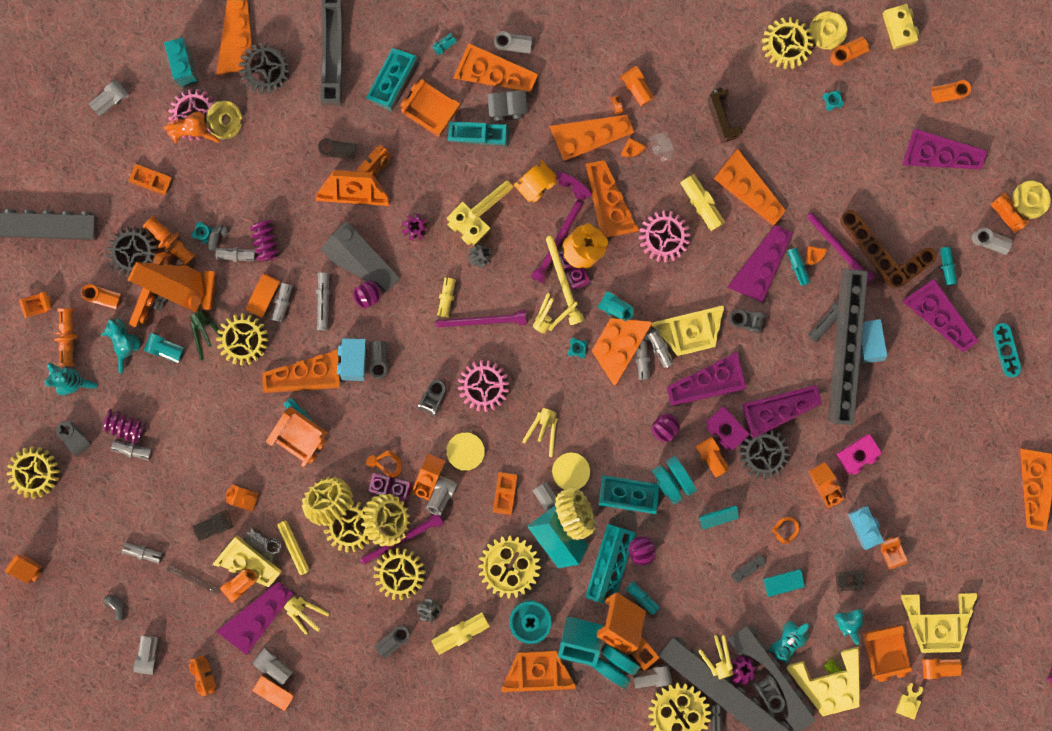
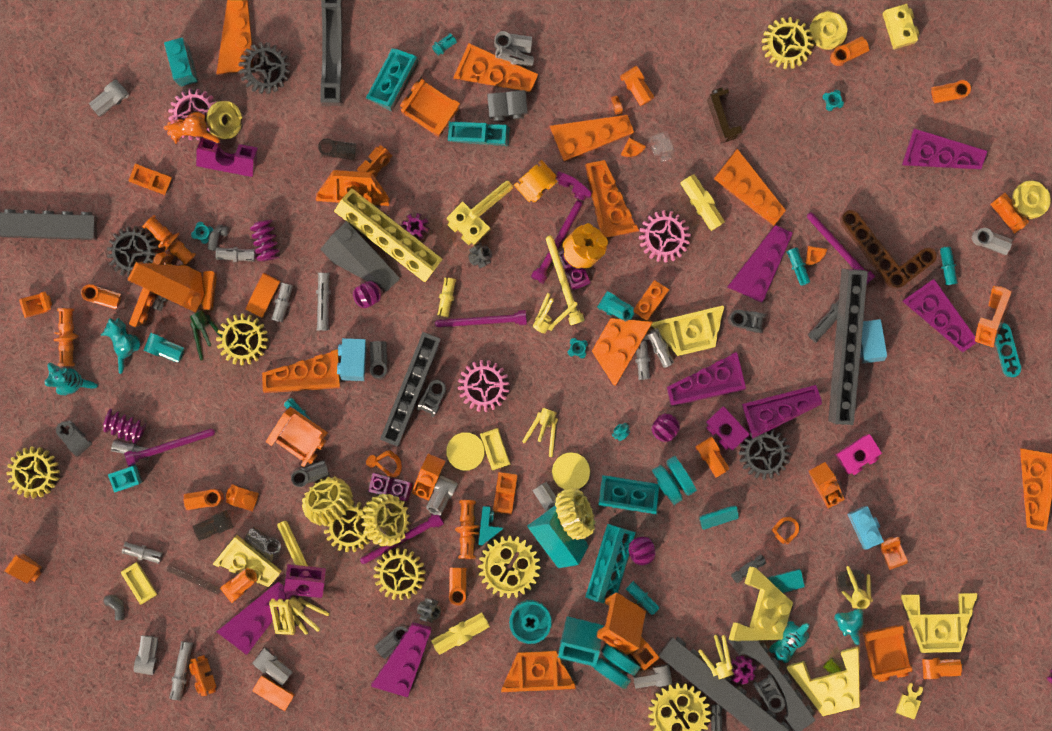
none -> teal slope [108,465,143,493]
none -> light yellow tile [121,562,158,605]
none -> magenta piece [124,428,215,467]
none -> light grey pin [169,641,193,701]
none -> orange piece [184,489,224,510]
none -> magenta arch [196,137,258,177]
none -> light yellow tile [269,599,296,635]
none -> magenta brick [284,564,326,598]
none -> dark grey piece [290,460,329,487]
none -> light yellow brick [334,188,443,282]
none -> magenta wing [371,622,431,697]
none -> dark grey brick [380,332,441,447]
none -> orange piece [449,568,467,606]
none -> orange piece [455,500,480,559]
none -> teal slope [479,506,504,545]
none -> light yellow tile [480,428,510,470]
none -> light grey pin [495,46,534,68]
none -> teal plate [612,423,631,441]
none -> orange hinge [634,280,669,321]
none -> light yellow wing [729,567,793,641]
none -> light yellow plant [842,566,873,609]
none -> orange panel [975,286,1012,347]

